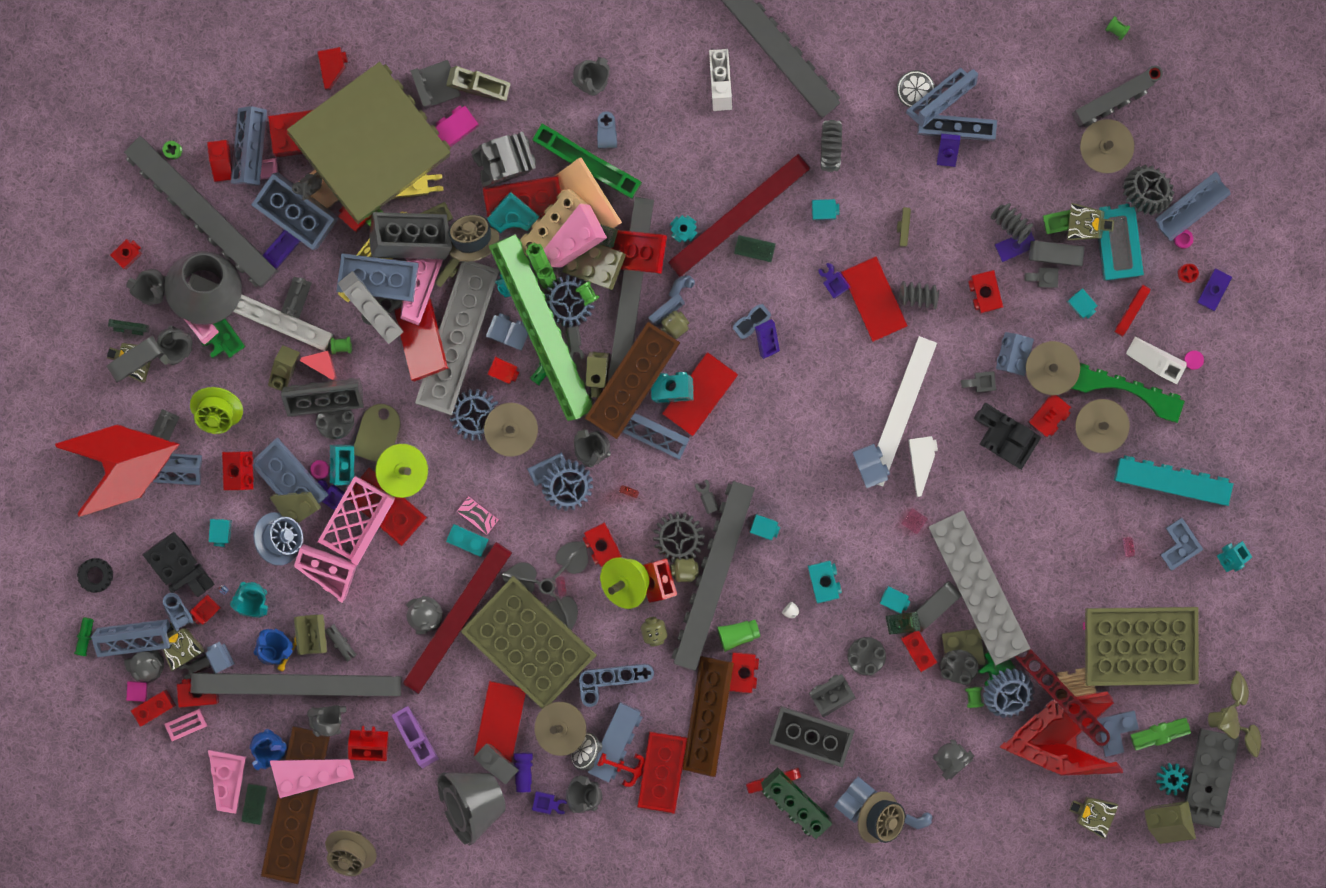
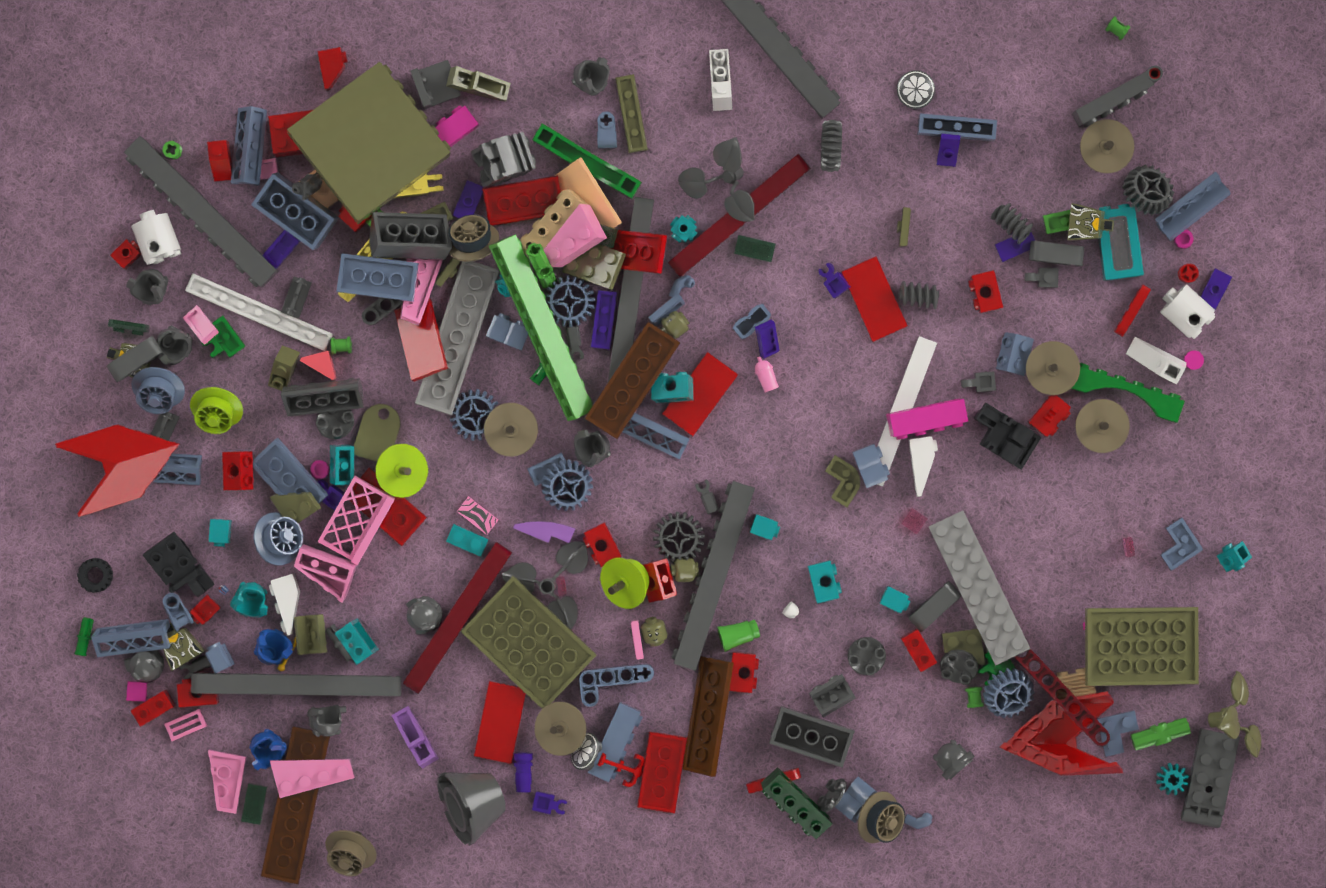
dark grey cone [164,251,242,325] -> none
light grey arch [338,271,403,344] -> none
red brick [348,726,389,761] -> none
dark grey slope [474,743,519,784] -> none
teal tile [487,192,540,233] -> none
red slope [488,357,520,384] -> none
dark grey helmet [566,775,602,813] -> none
bright green bush [575,281,600,306] -> none
olive torso [586,352,609,398] -> none
clear red tile [619,485,639,498] -> none
teal brick [812,199,840,220] -> none
clear green plate [886,611,921,635] -> none
sand blue fence [906,67,978,128] -> none
teal brick [1066,288,1098,319] -> none
olive torso [1069,797,1118,839] -> none
teal brick [1113,455,1234,506] -> none
olive slope [1144,801,1196,844] -> none
none -> white cylinder [131,210,181,265]
none -> sand blue piece [131,367,185,414]
none -> white slope [269,573,300,636]
none -> teal piece [335,619,379,665]
none -> dark purple plate [452,180,483,218]
none -> medium lavender slope [513,521,576,543]
none -> dark purple plate [591,290,617,350]
none -> olive tile [615,74,648,153]
none -> bright pink tile [631,620,644,660]
none -> dark grey plant [678,137,755,222]
none -> bright pink piece [755,356,779,392]
none -> dark grey dish [817,778,846,812]
none -> olive plate [825,455,860,508]
none -> dark pink brick [886,398,968,440]
none -> white cylinder [1160,284,1215,339]

